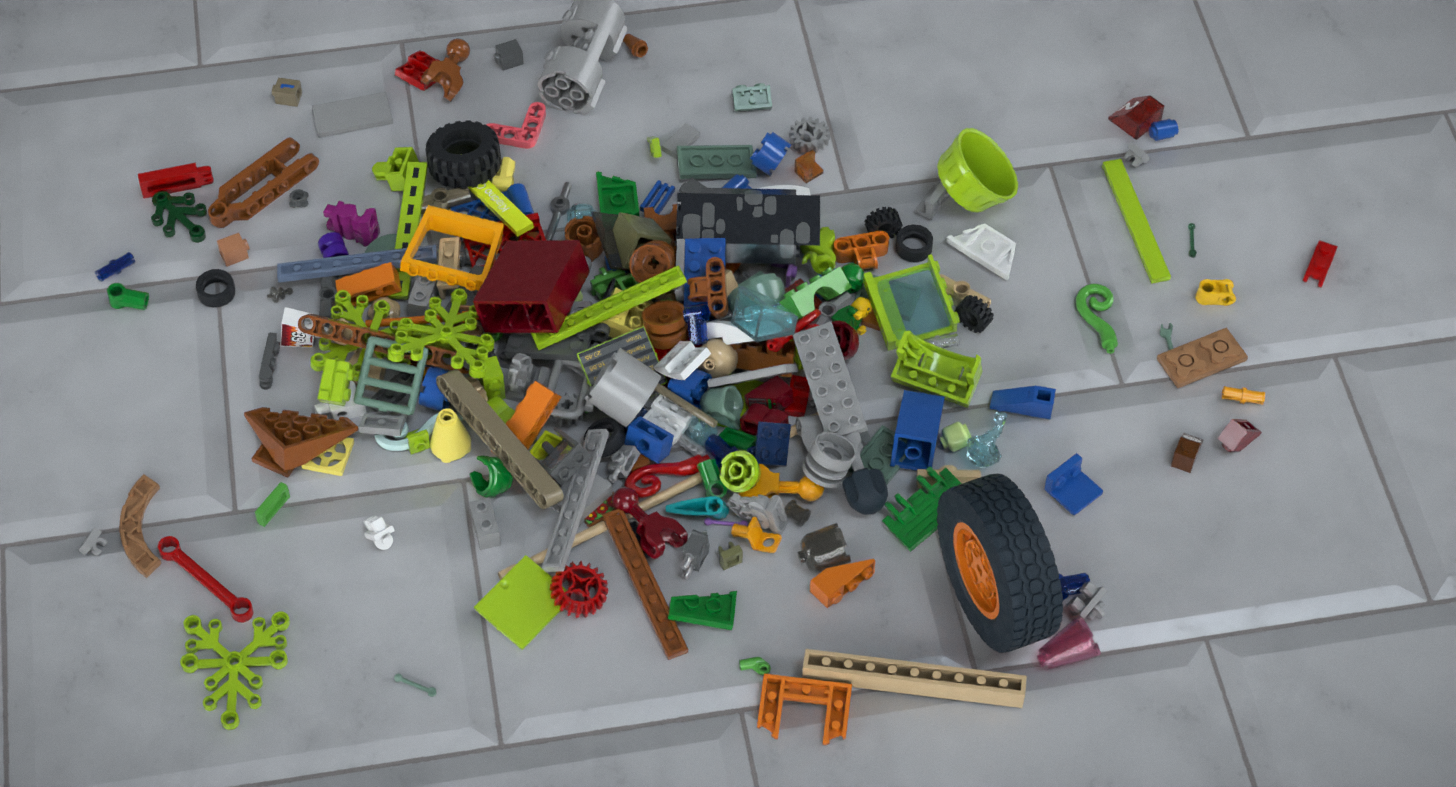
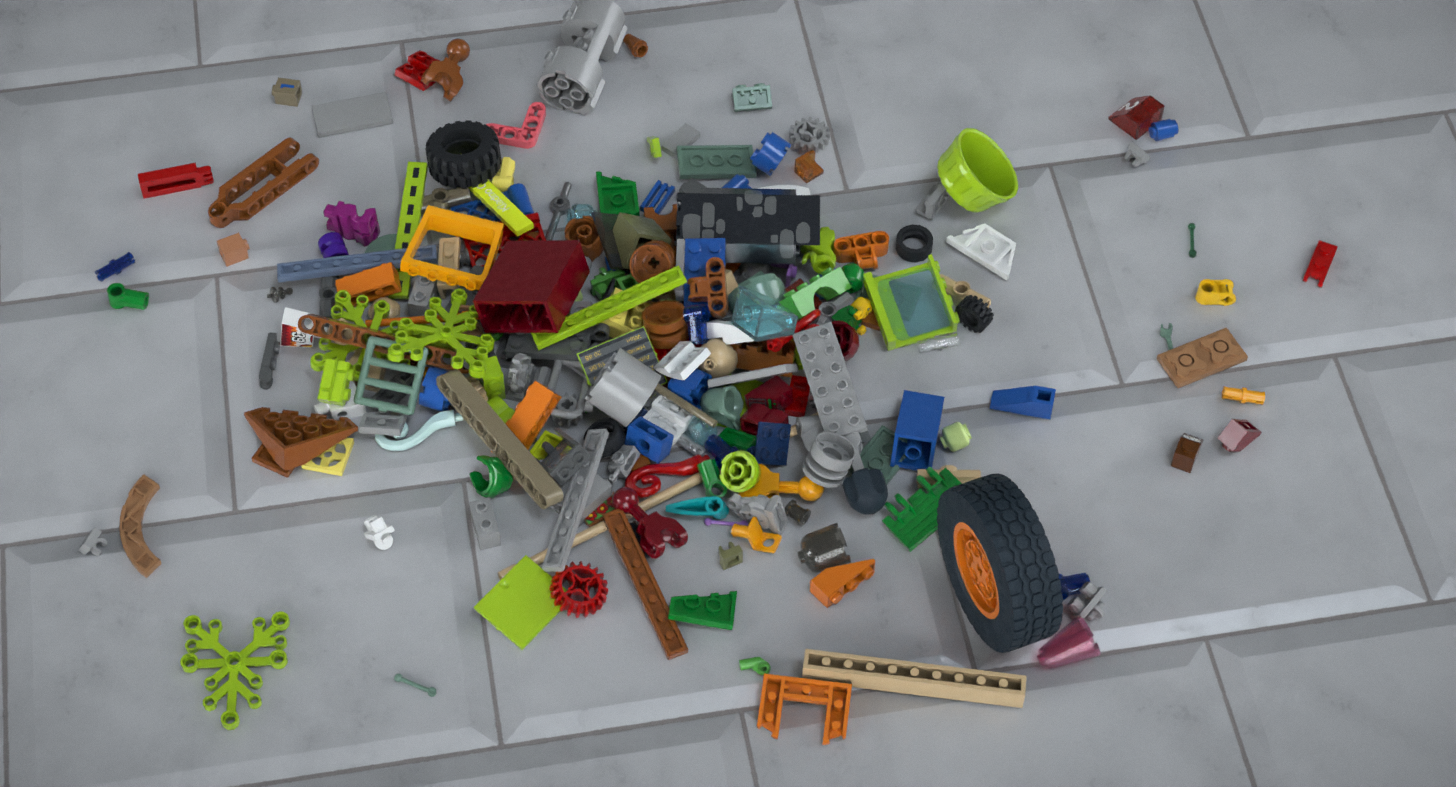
dark green plant [151,191,207,243] -> none
red piece [158,536,254,623] -> none
black tyre [196,269,235,308] -> none
bright green tile [255,482,290,527] -> none
dark grey plate [289,189,309,208] -> none
lime brick [372,147,419,191] -> none
lime bracket [404,429,430,455] -> none
light yellow cone [430,409,471,463] -> none
dark grey brick [494,39,524,71] -> none
dark grey piece [681,529,710,580] -> none
black tyre [864,207,903,239] -> none
lime piece [891,330,983,408] -> none
clear light blue hair [966,411,1008,468] -> none
blue bracket [1044,453,1103,516] -> none
bright green plant [1076,284,1118,354] -> none
lime tile [1102,159,1171,284] -> none

